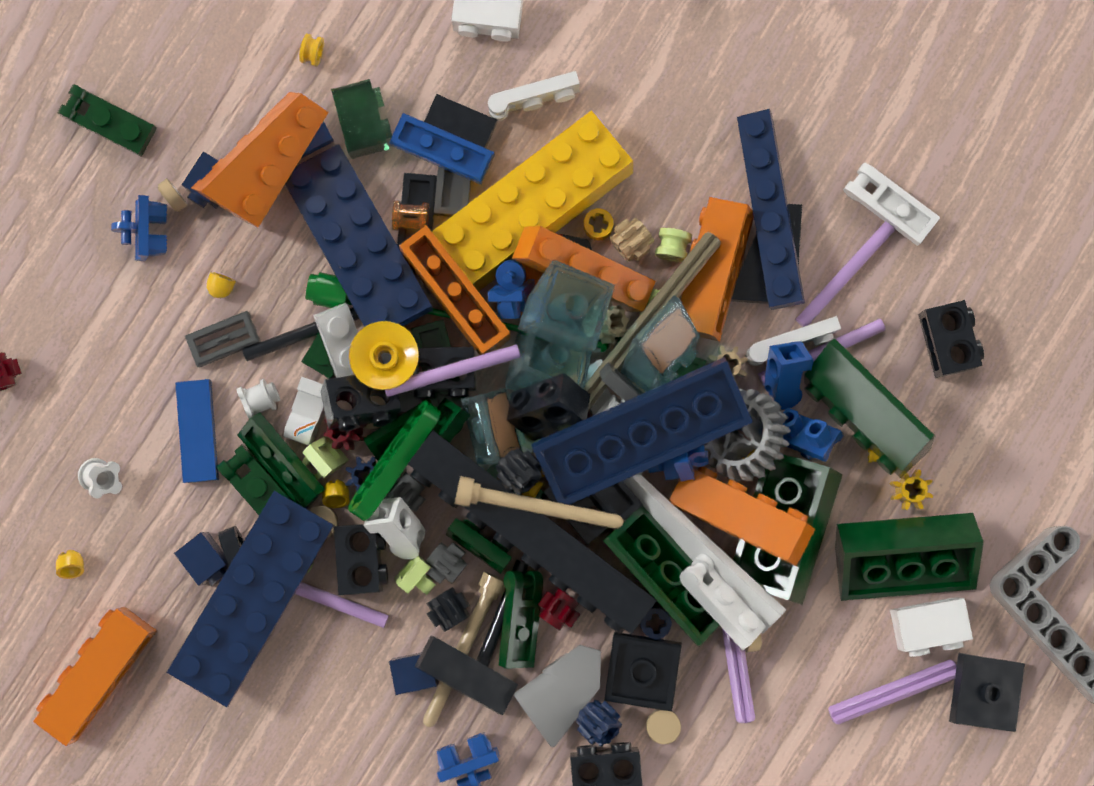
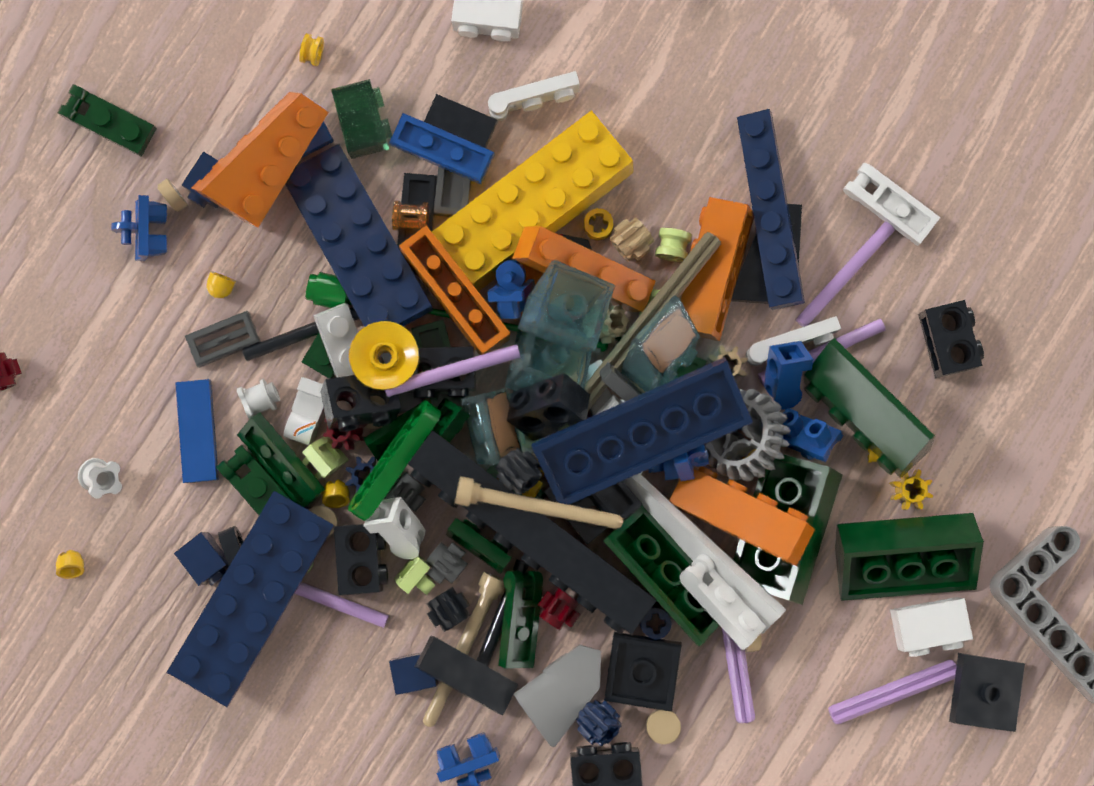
orange brick [33,607,157,746] -> none

